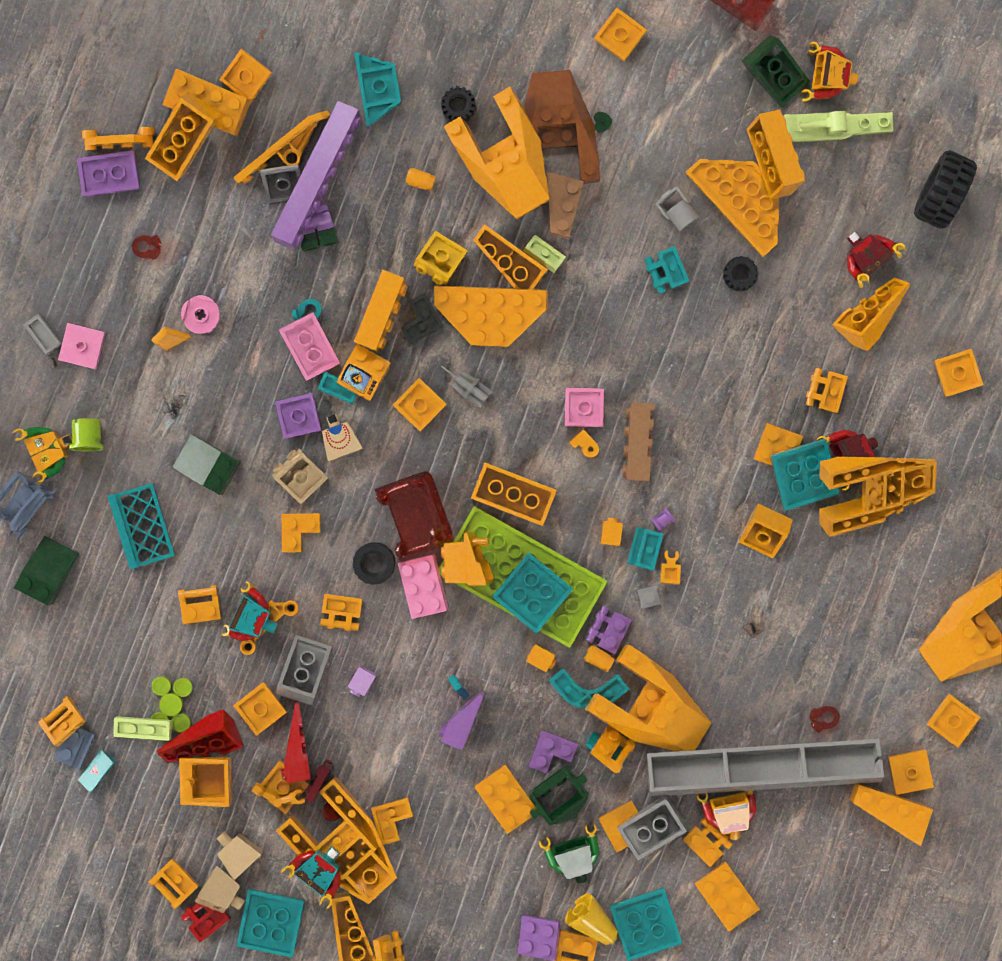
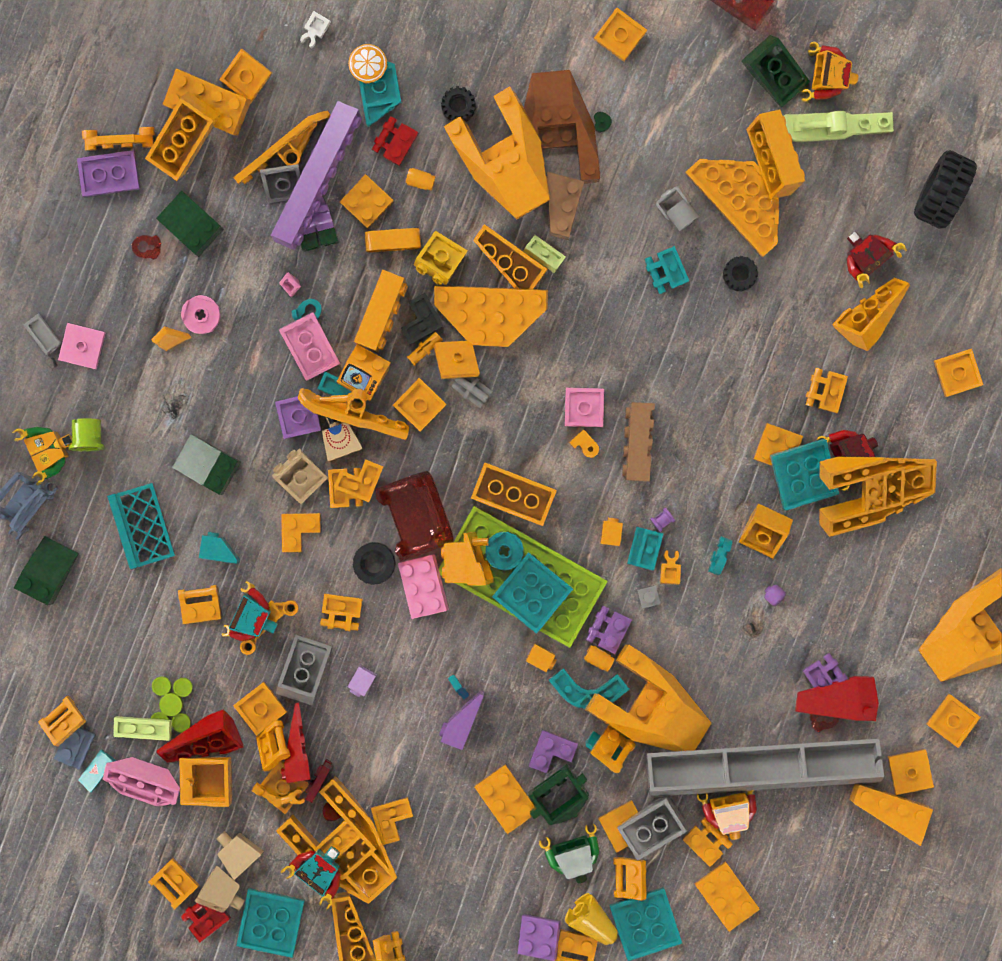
none -> bright pink wedge [103,757,180,806]
none -> dark green slope [156,190,224,257]
none -> teal slope [199,532,240,564]
none -> light orange plate [256,720,290,772]
none -> bright pink slope [279,272,301,297]
none -> light orange piece [298,388,409,440]
none -> white plate [300,11,331,49]
none -> light orange plate [328,468,363,508]
none -> light orange plate [333,459,383,502]
none -> light orange plate [340,174,394,229]
none -> dish [349,44,387,84]
none -> light orange beam [365,228,421,252]
none -> red plate [371,116,419,167]
none -> light orange pin [407,332,443,366]
none -> light orange plate [434,341,480,379]
none -> teal plate [485,532,523,570]
none -> light orange plate [613,857,646,901]
none -> teal plate [708,536,733,576]
none -> medium lavender piece [764,585,786,606]
none -> red wedge [795,676,879,721]
none -> medium lavender plate [802,653,848,688]

